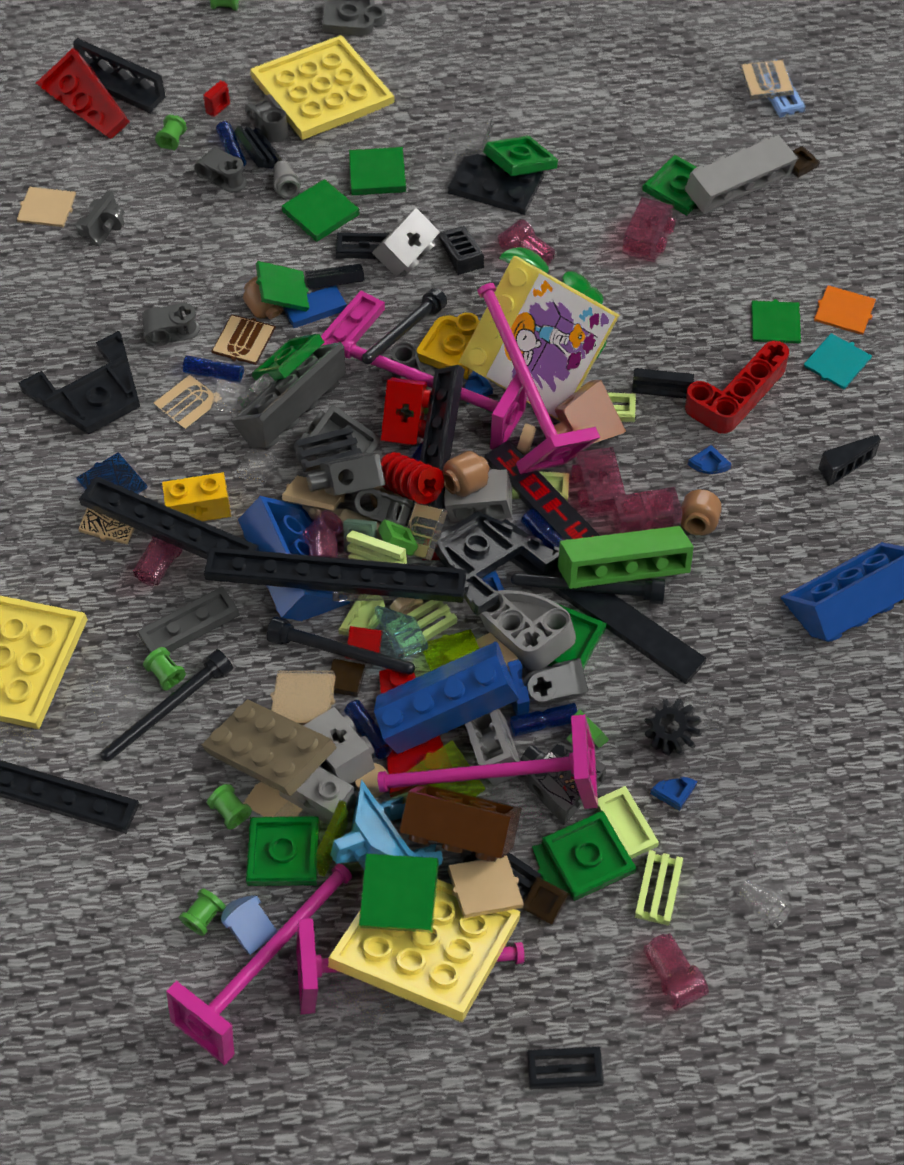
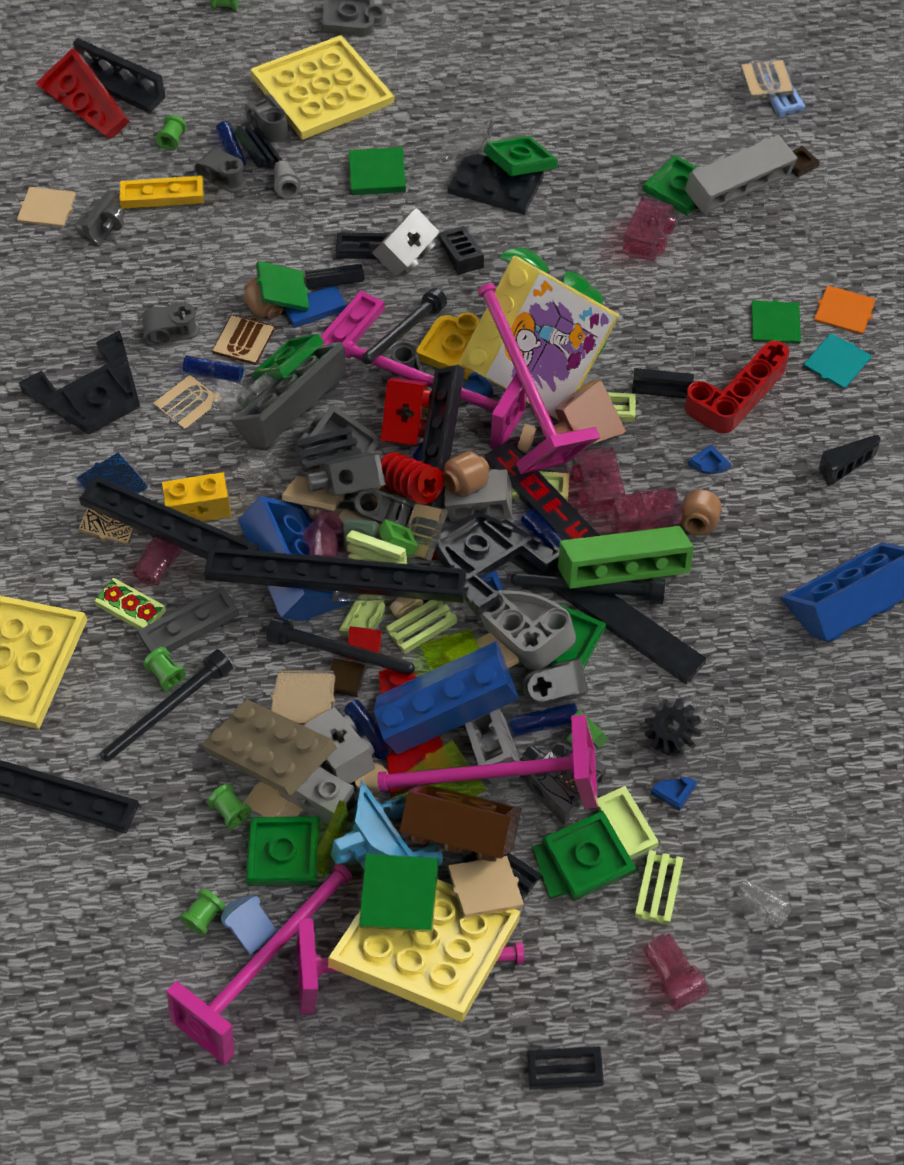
red tile [203,80,230,117] -> none
green tile [282,179,360,242] -> none
clear light blue tile [374,606,428,659] -> none
clear pink piece [498,219,555,266] -> none
blue tile [507,659,530,719] -> none
dark brown tile [521,877,570,925] -> none
none -> tile [95,578,166,630]
none -> yellow plate [120,176,204,209]

